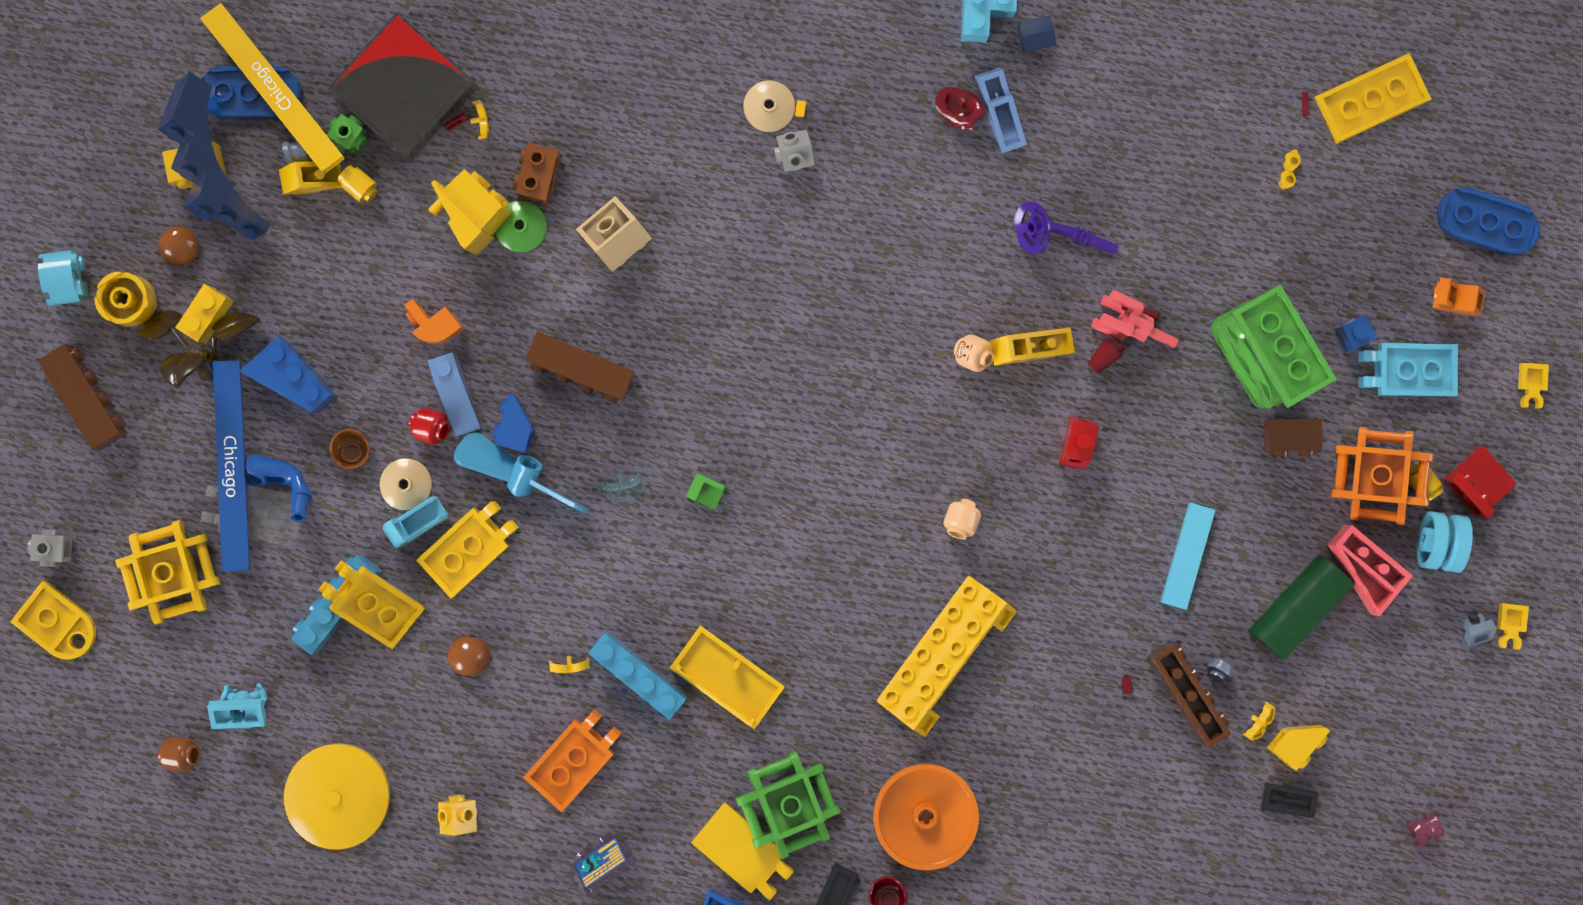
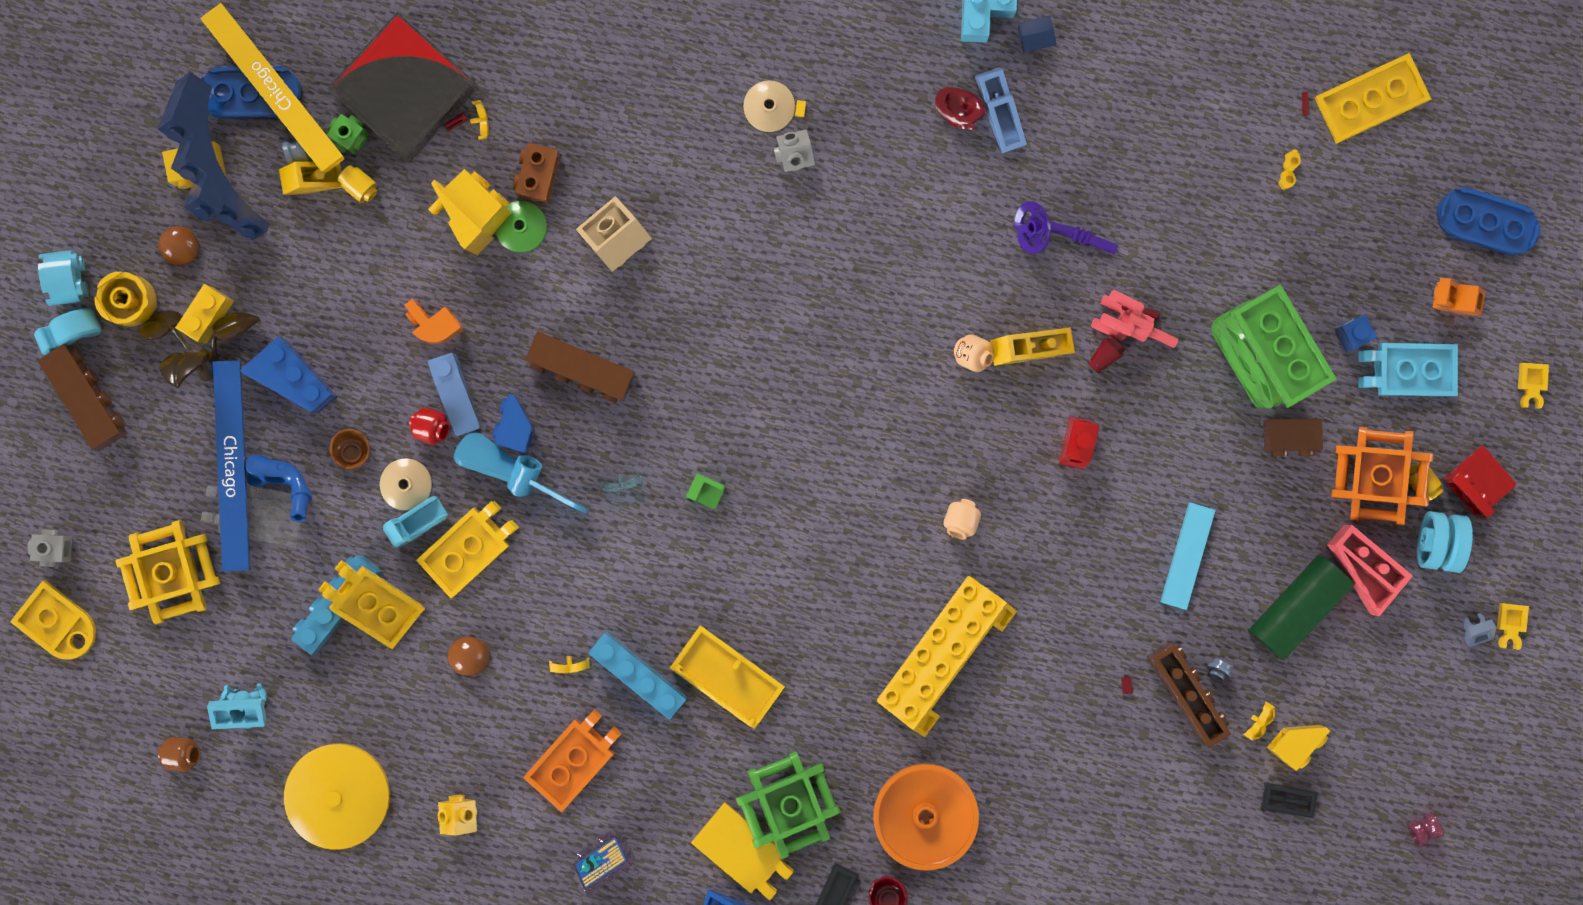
none -> medium azure animal [34,308,103,355]

